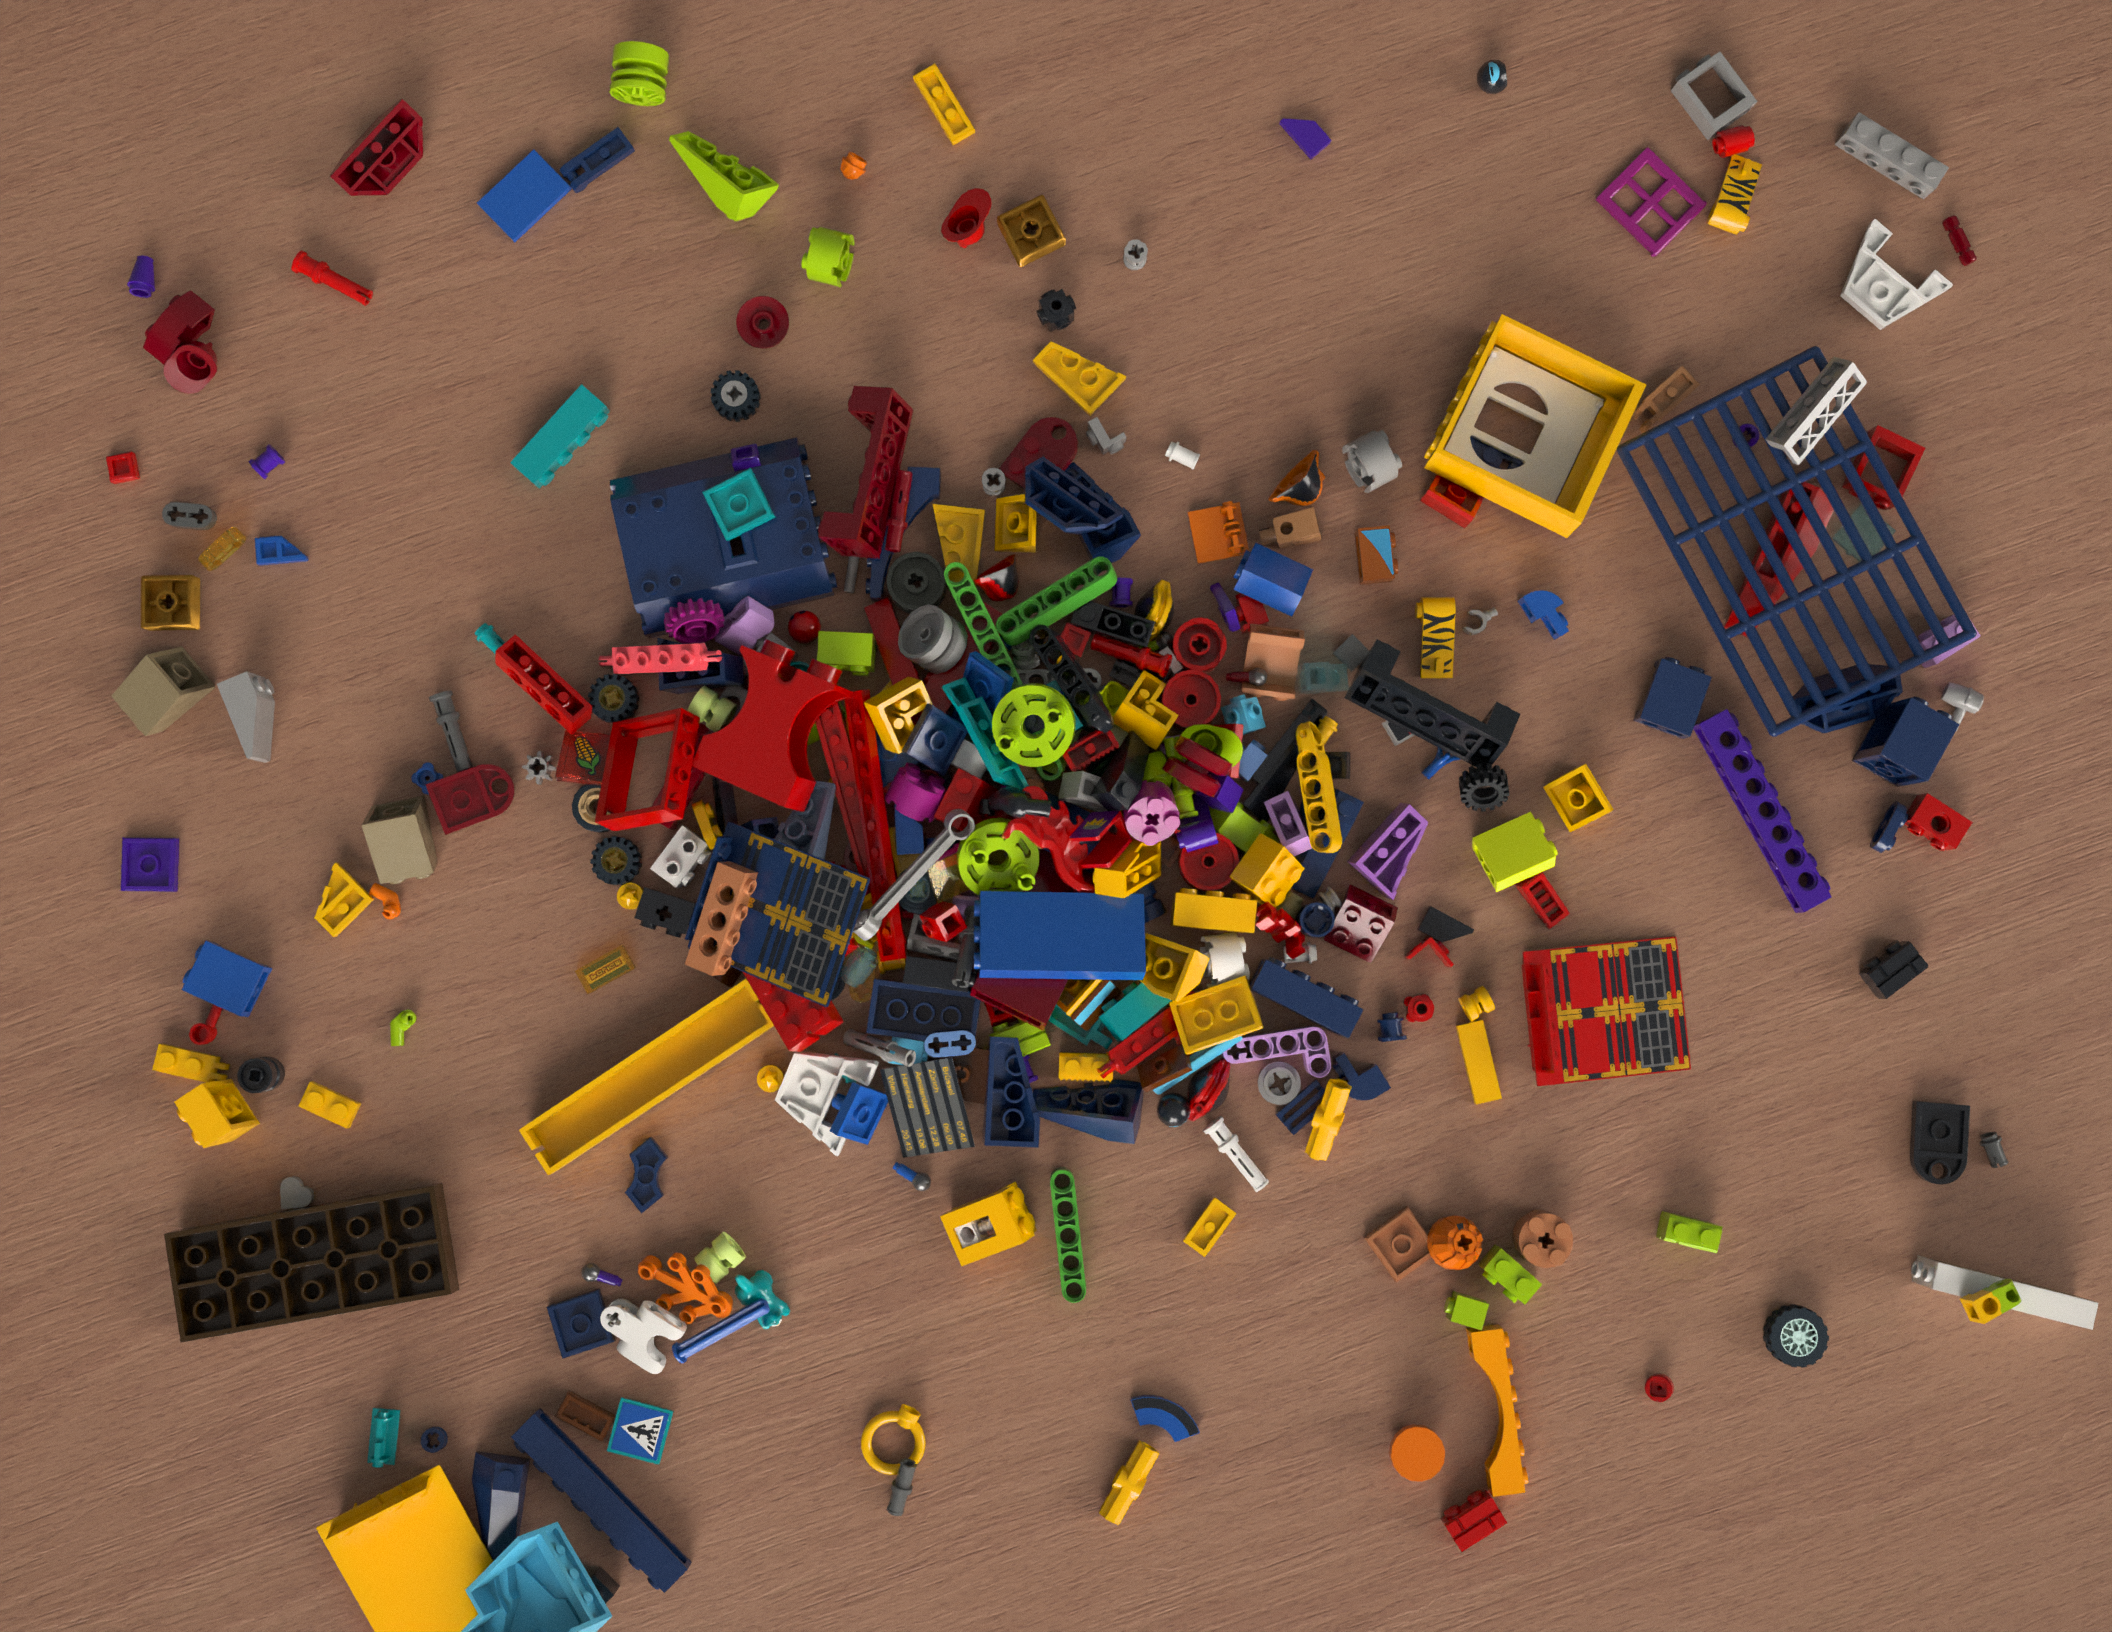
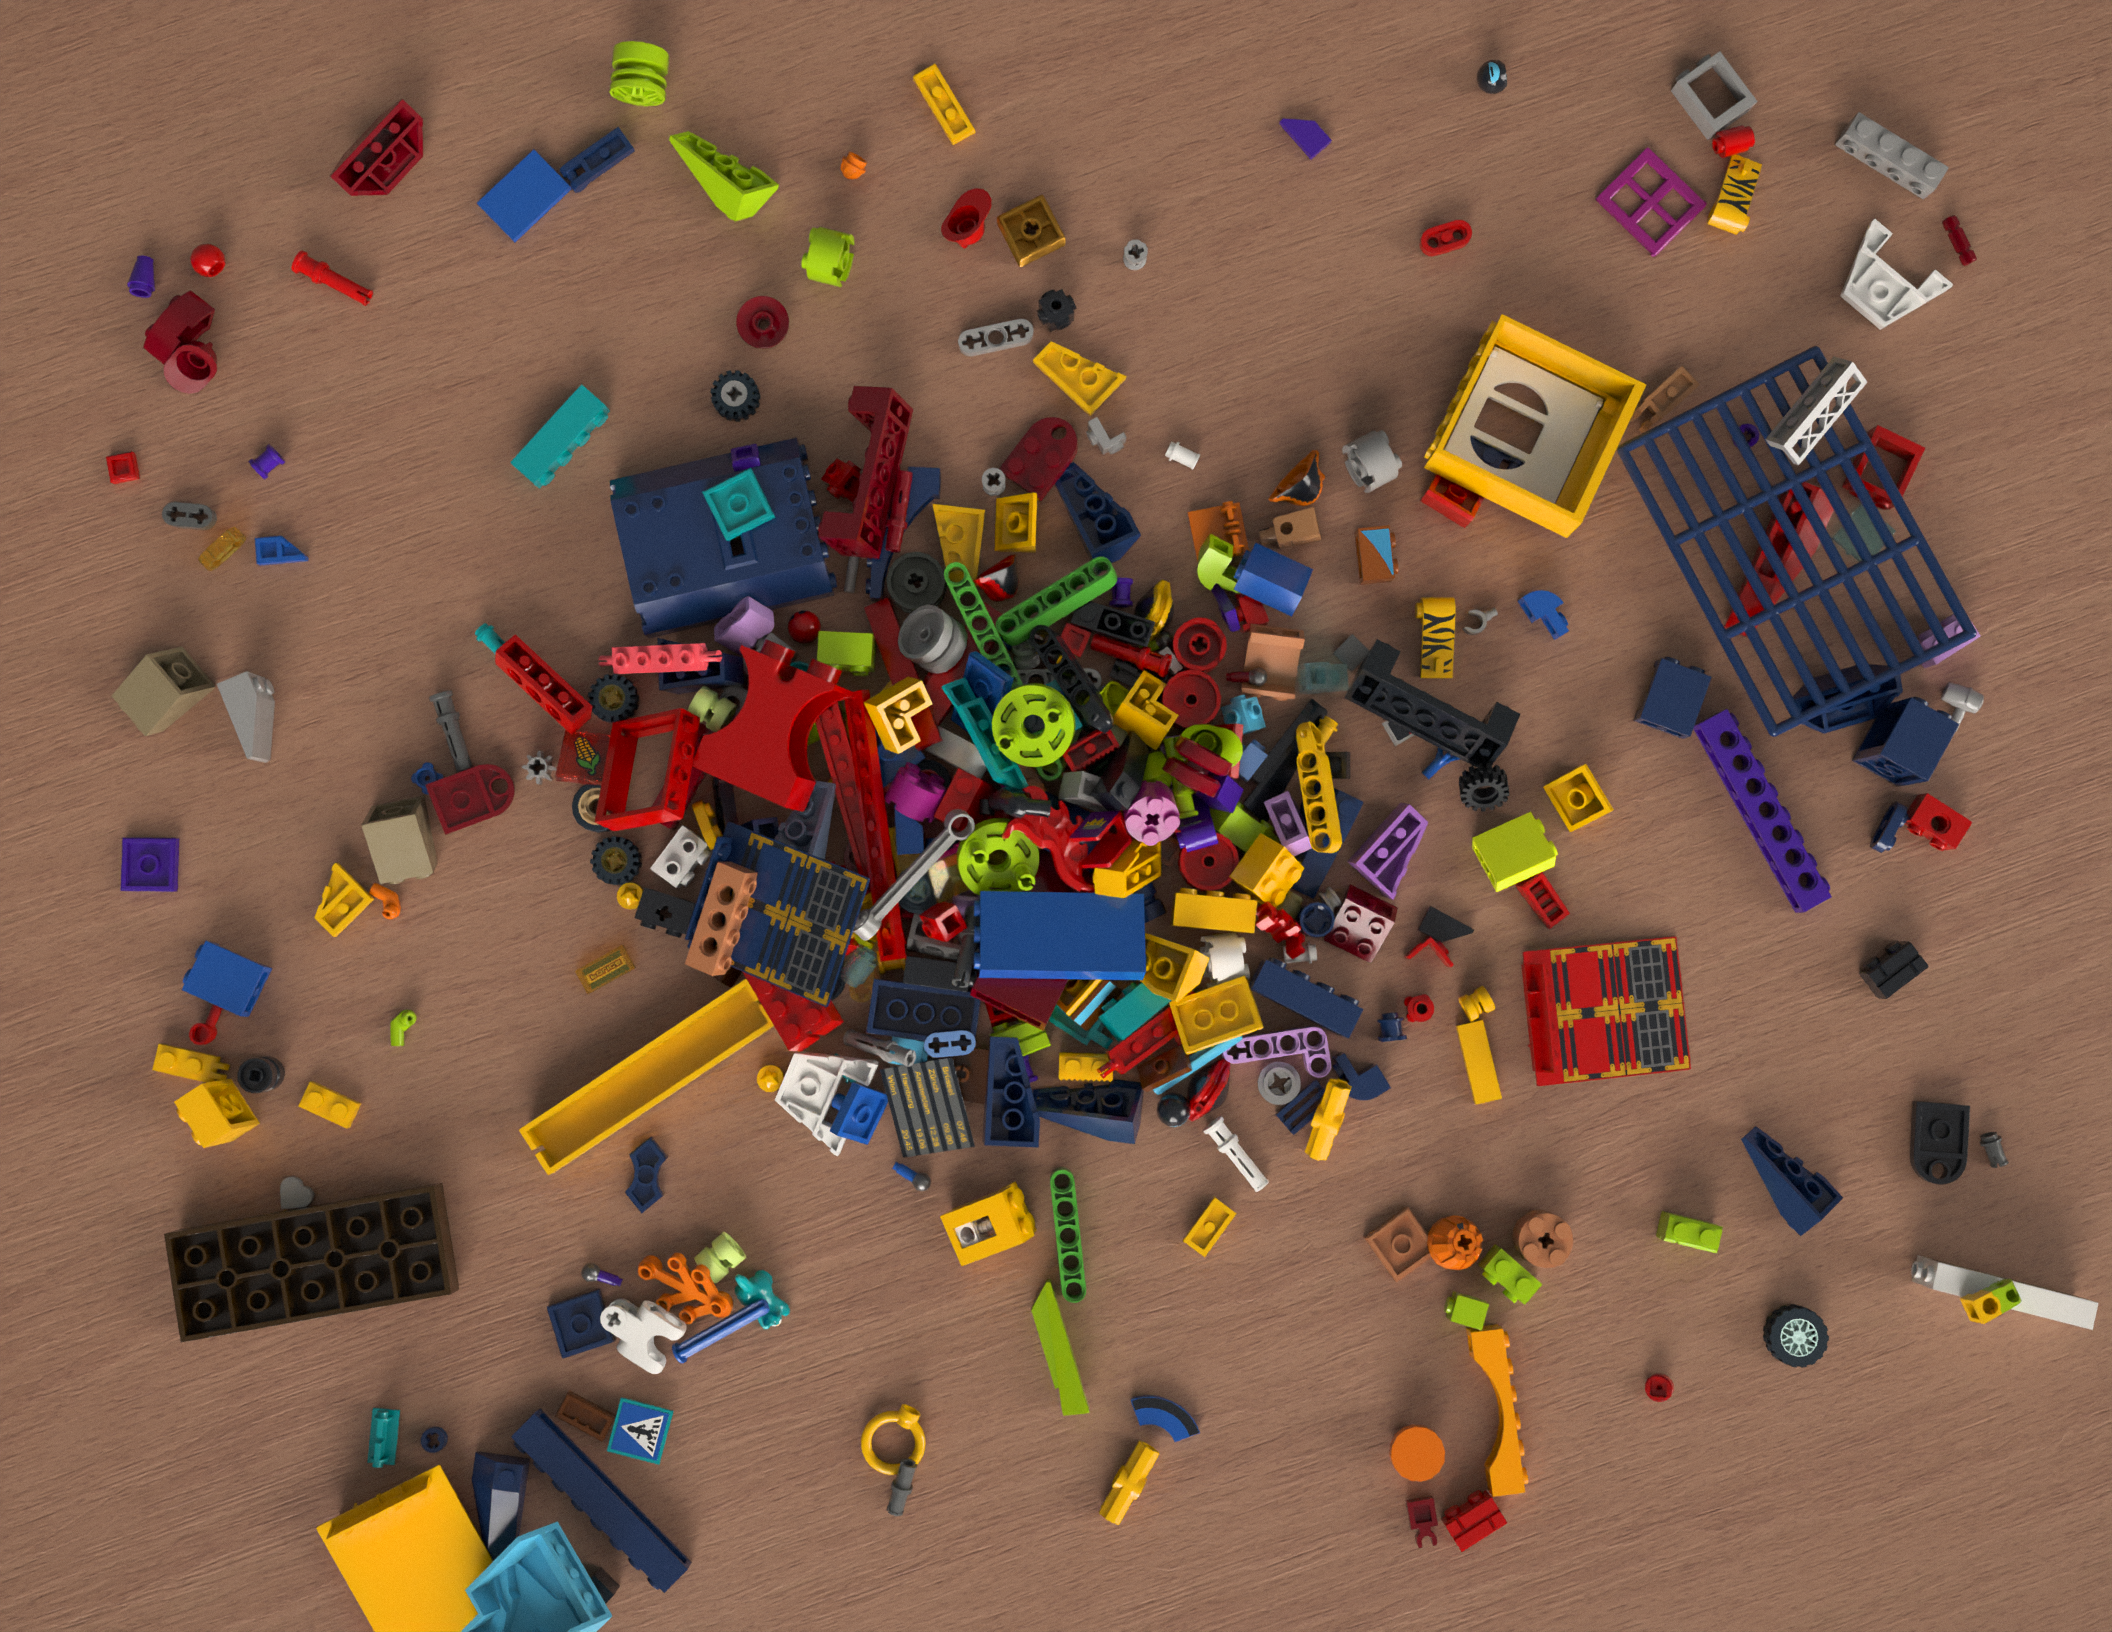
pearl gold brick [141,575,200,631] -> none
magenta gear [664,598,725,644] -> none
dark blue tile [902,703,968,776] -> none
dark blue wedge [1025,457,1123,534] -> none
none -> red piece [190,244,226,277]
none -> red brick [821,458,861,503]
none -> light grey beam [958,319,1033,357]
none -> lime wedge [1031,1279,1090,1416]
none -> lime brick [1197,534,1240,594]
none -> dark red plate [1405,1496,1438,1548]
none -> red plate [1419,220,1472,256]
none -> dark blue wedge [1741,1126,1843,1236]

